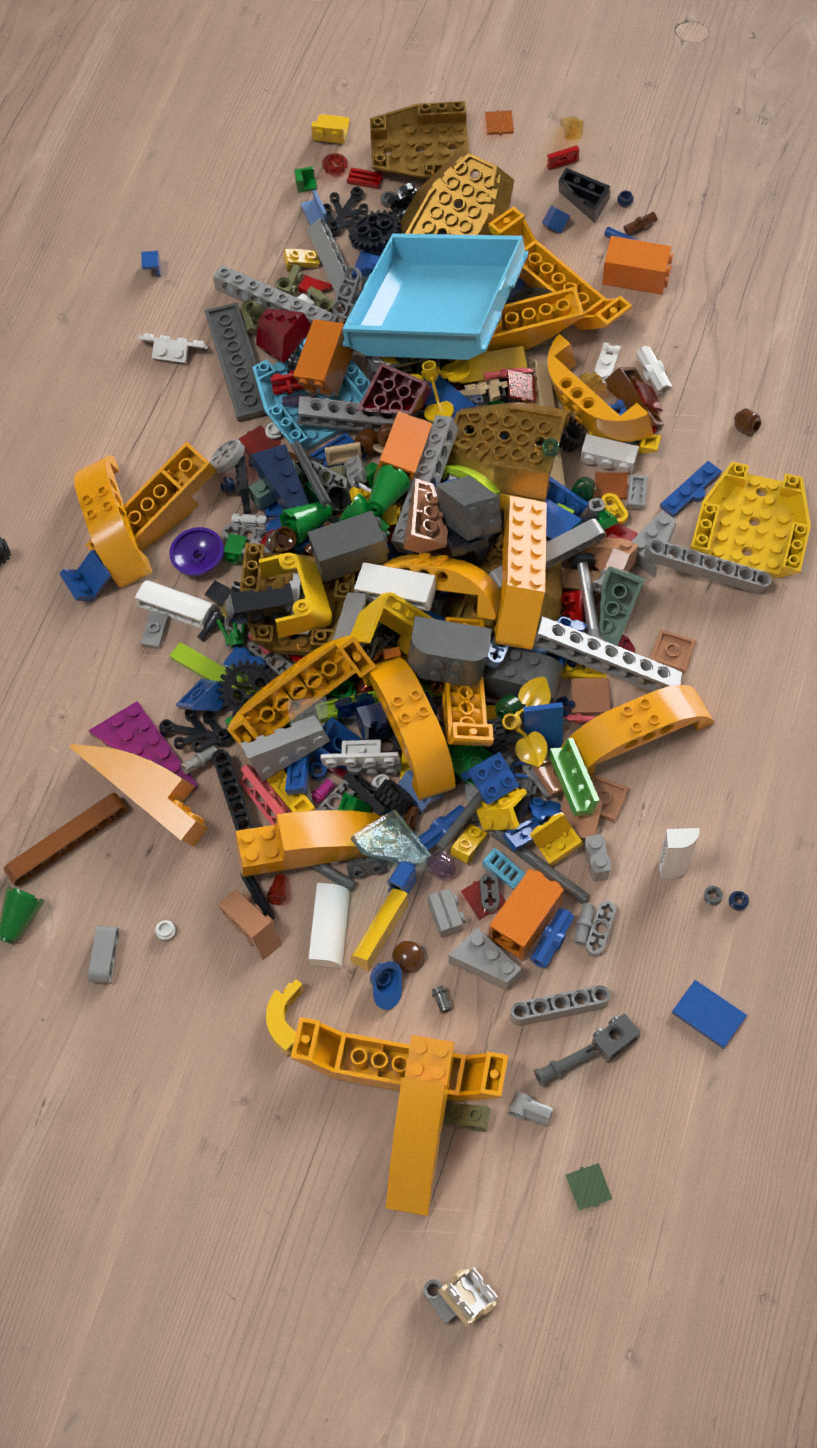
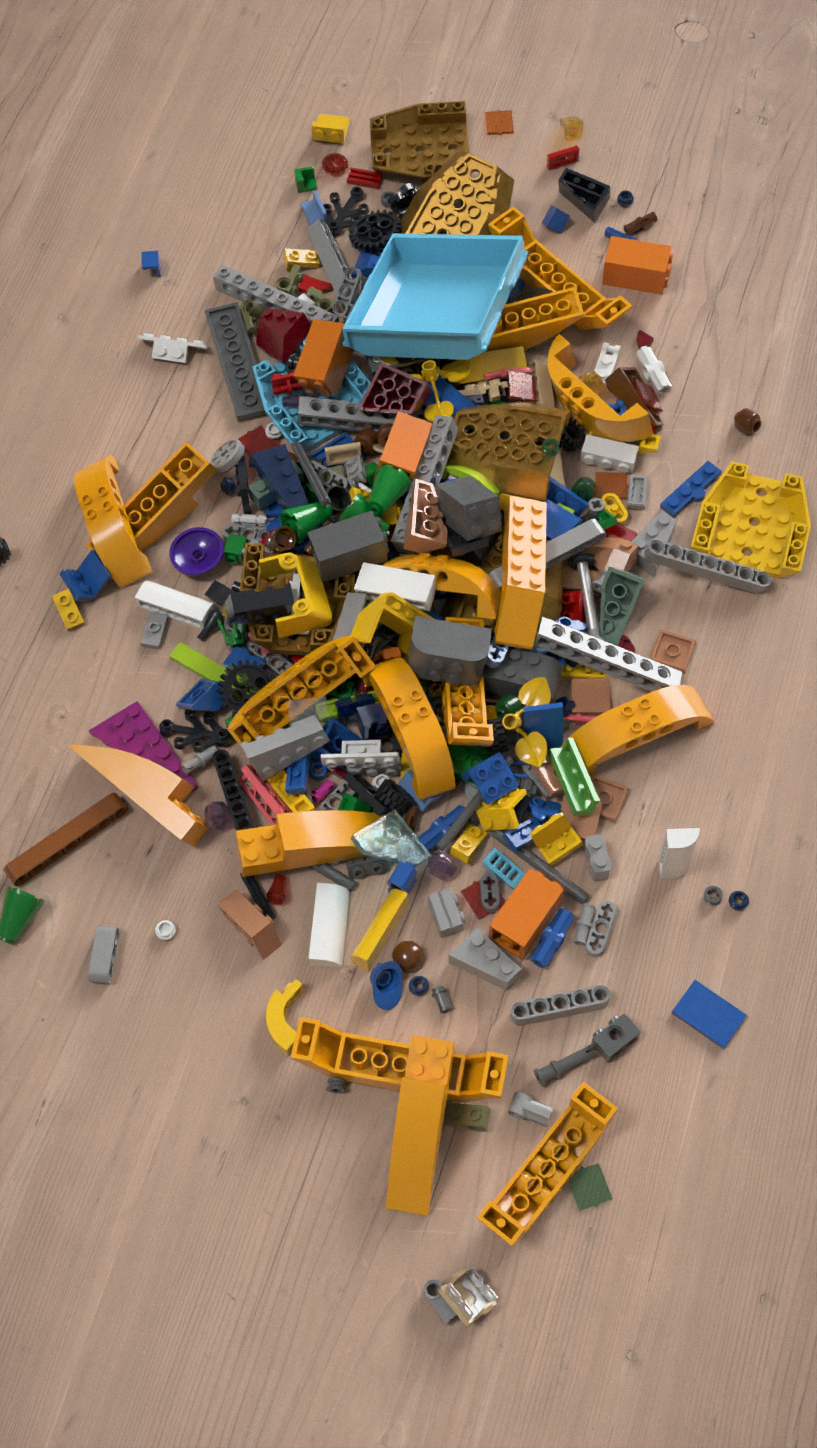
none -> yellow plate [52,589,84,630]
none -> head [204,801,231,831]
none -> dark grey bush [327,1078,346,1093]
none -> dark blue plate [409,976,429,996]
none -> light orange slope [476,1082,618,1247]
none -> dark red tile [636,330,654,349]

